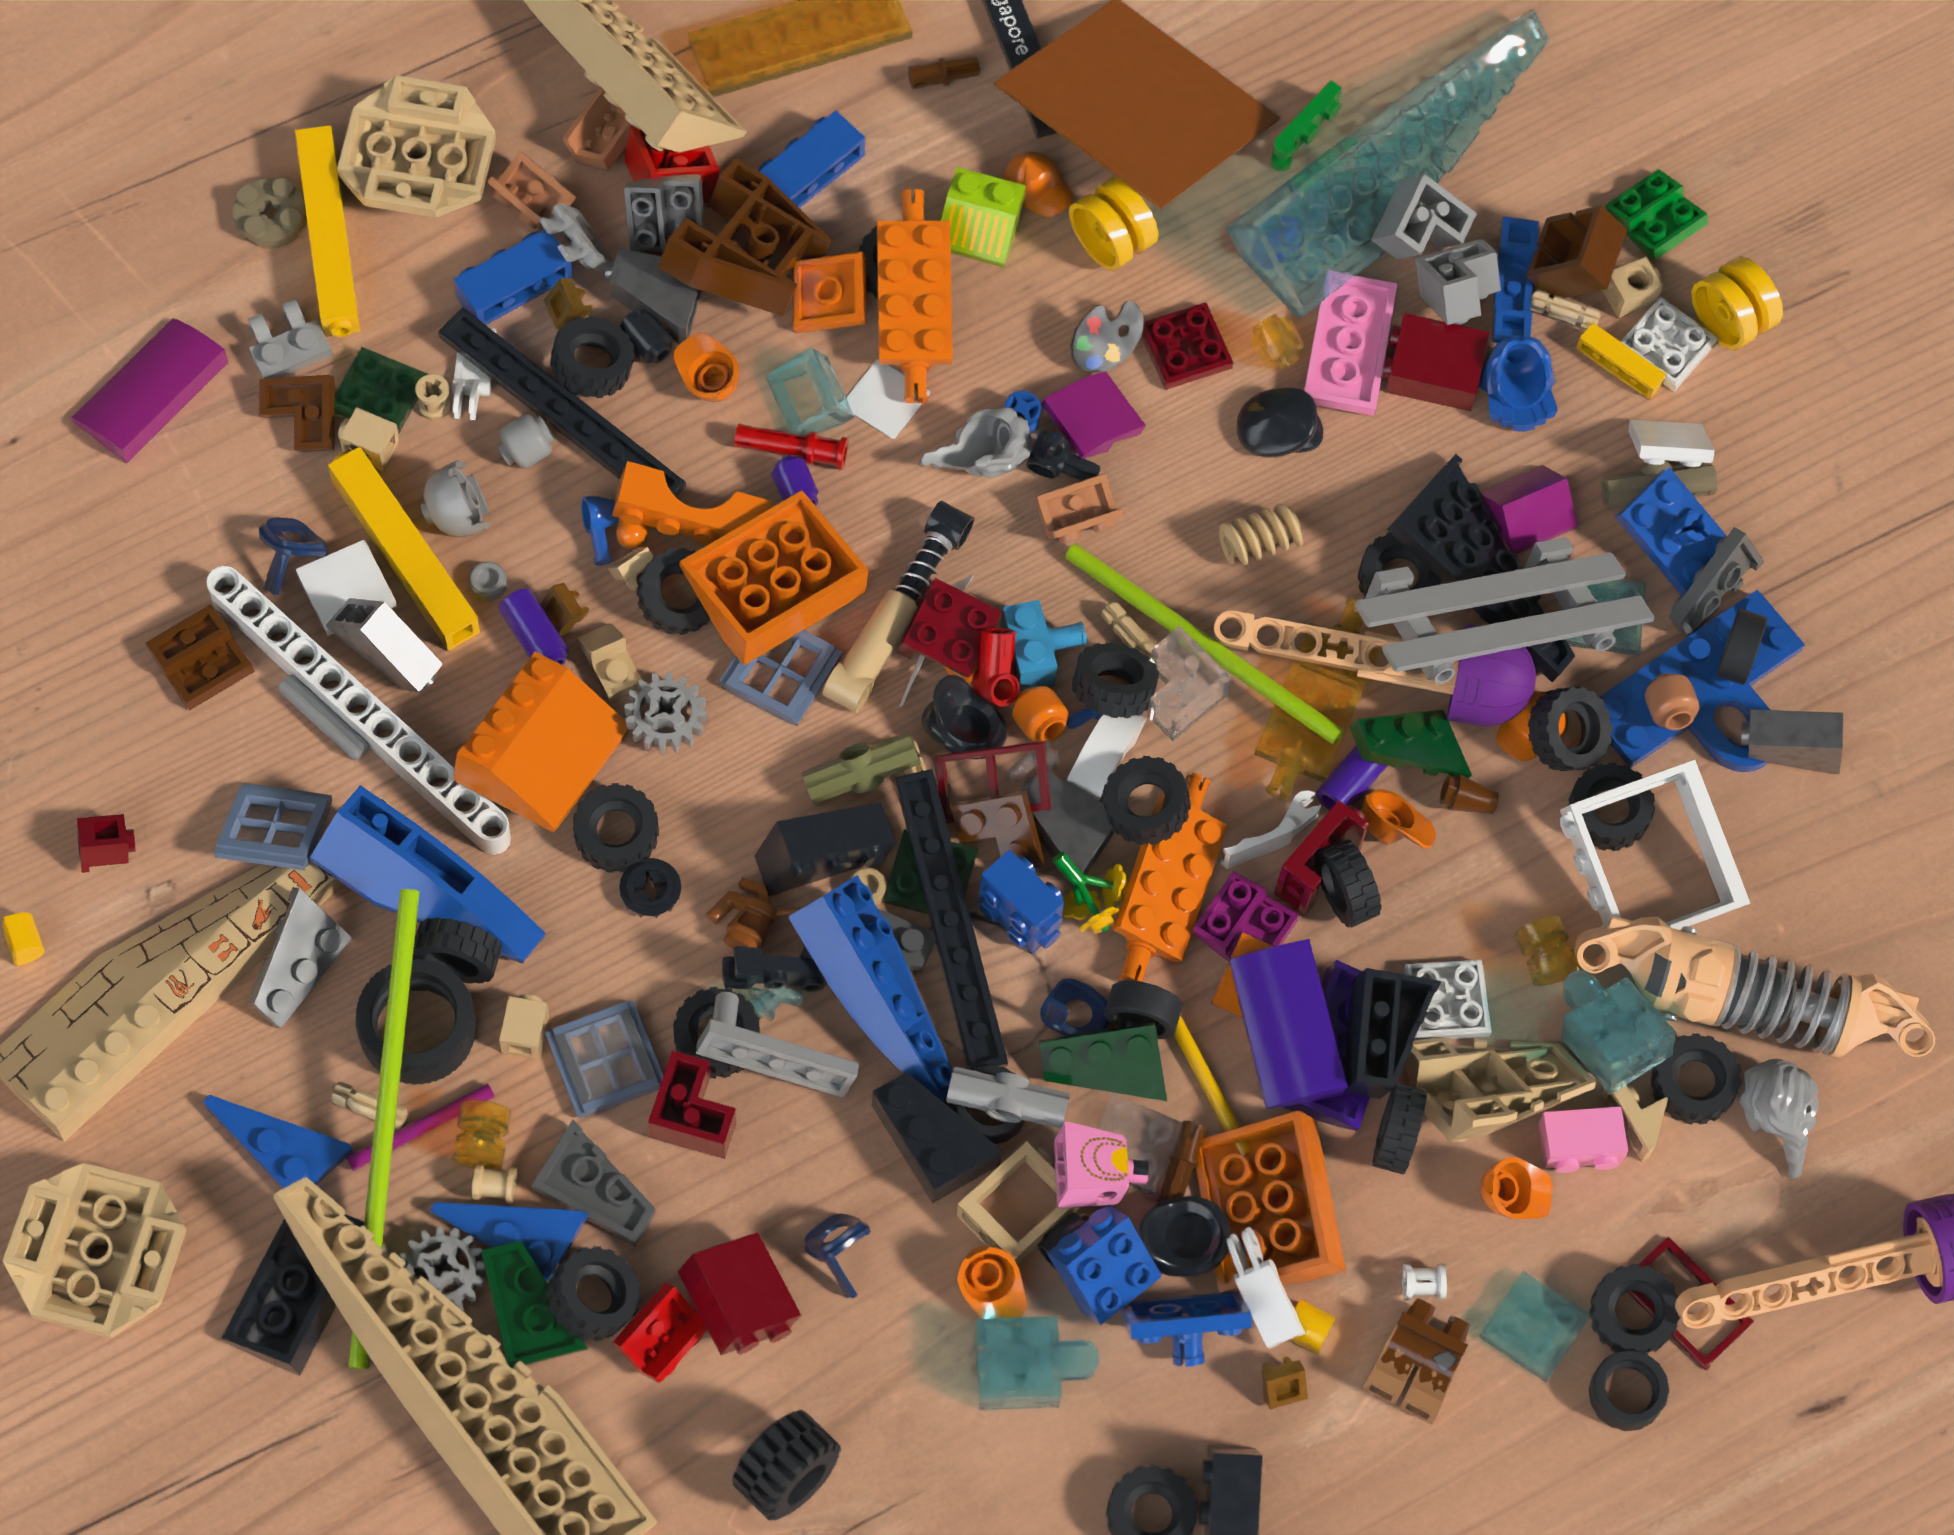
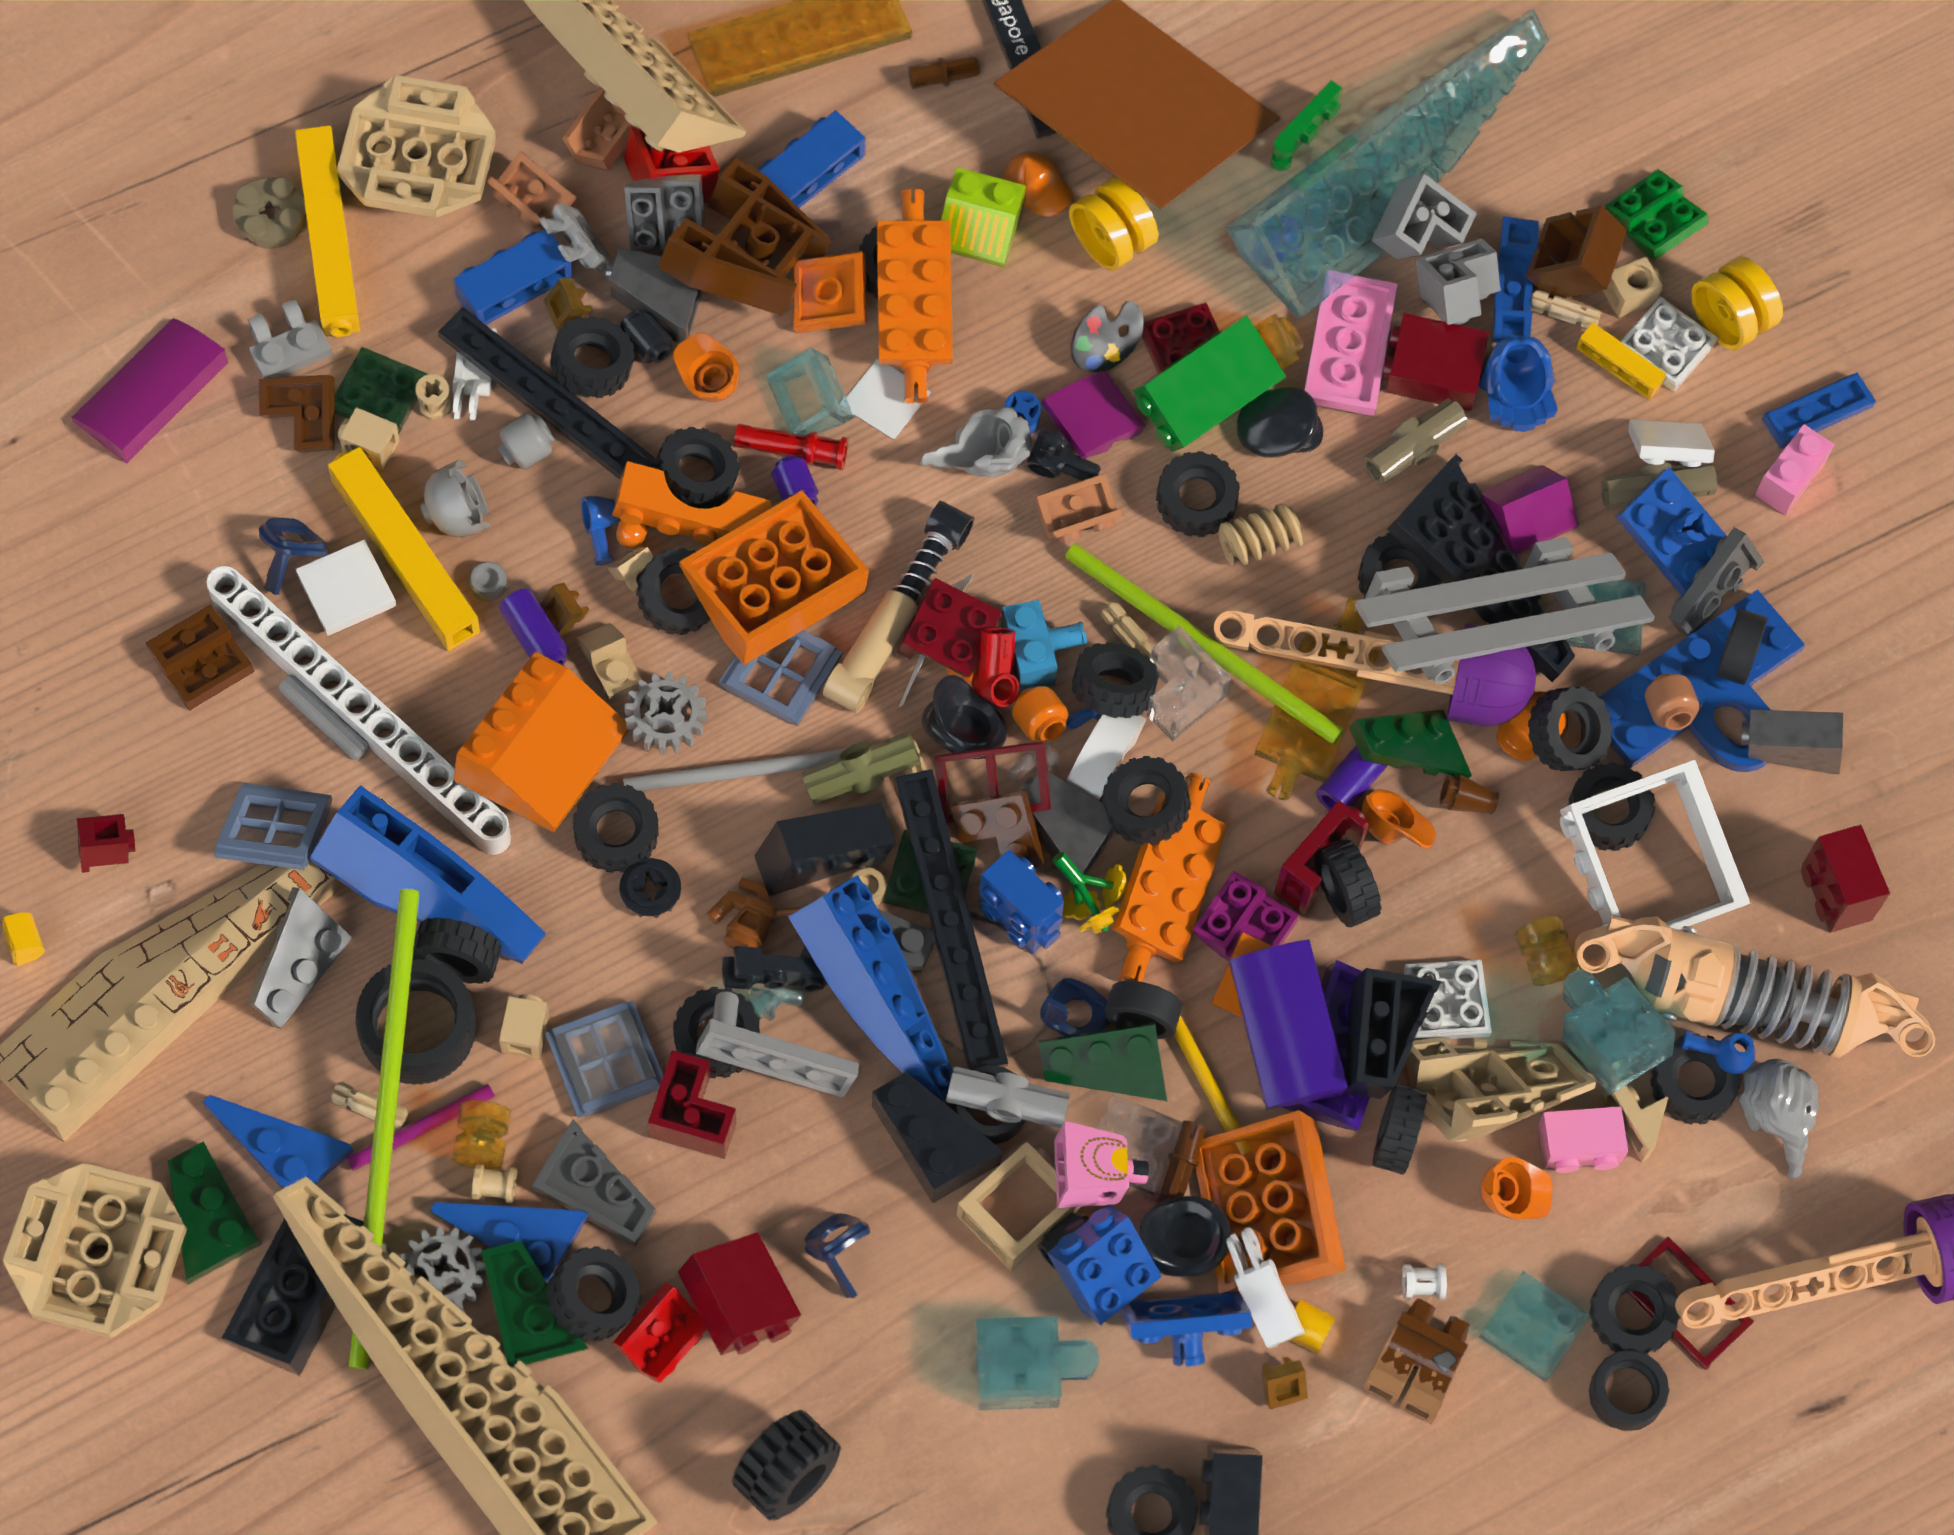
slope [325,598,443,692] -> none
orange piece [957,1245,1027,1327] -> none
white arm [1220,790,1321,869] -> none
none -> dark green wing [168,1141,260,1285]
none -> light grey piece [623,749,845,791]
none -> black tyre [654,427,740,509]
none -> green brick [1132,315,1286,452]
none -> black tyre [1156,451,1240,537]
none -> dark tan piece [1363,399,1468,485]
none -> blue bar [1681,1030,1756,1074]
none -> bright pink brick [1755,424,1835,515]
none -> blue tile [1762,372,1876,449]
none -> dark red brick [1801,824,1890,933]

